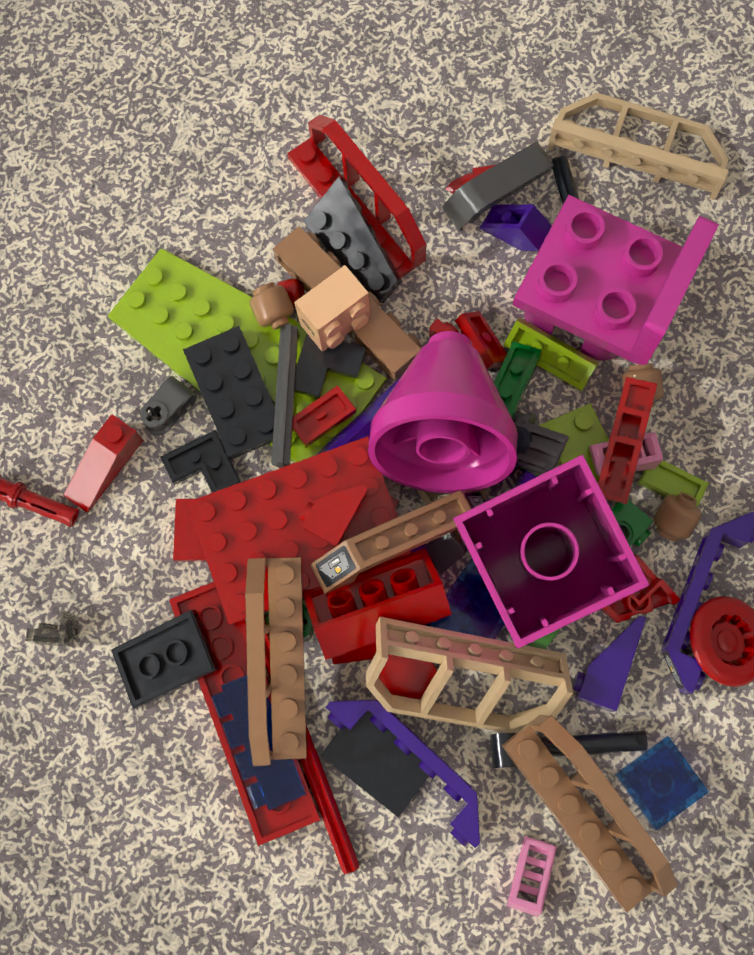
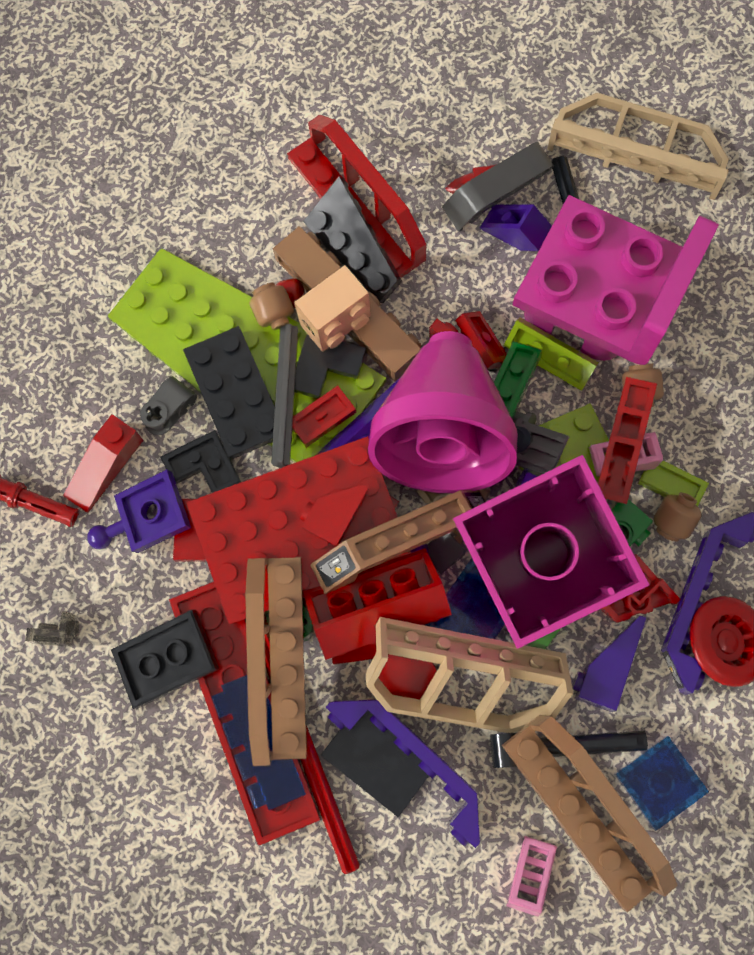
none -> dark purple plate [87,469,191,553]

